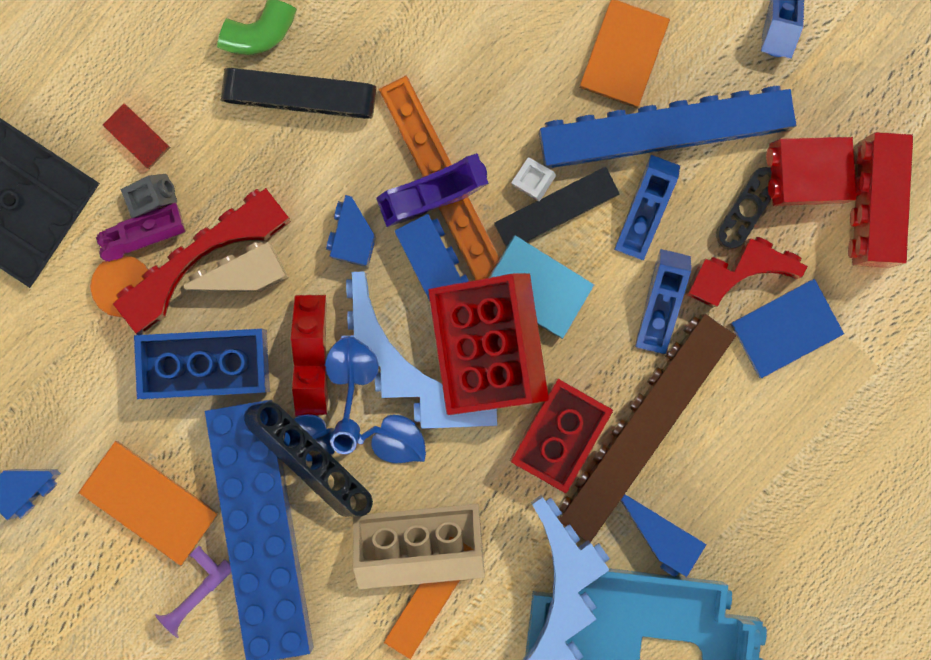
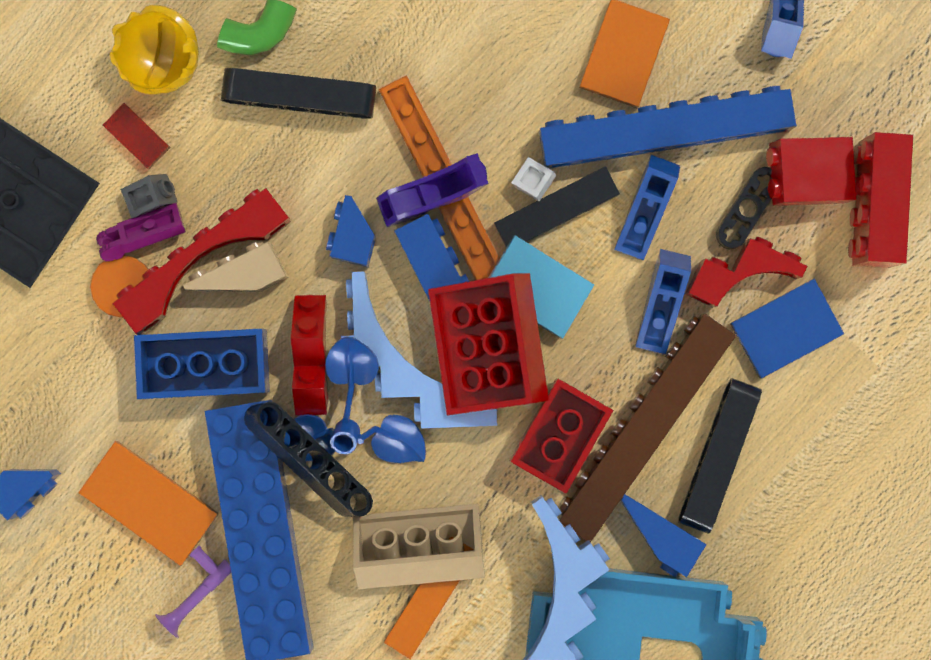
none -> yellow piece [110,5,199,95]
none -> black beam [678,378,762,534]

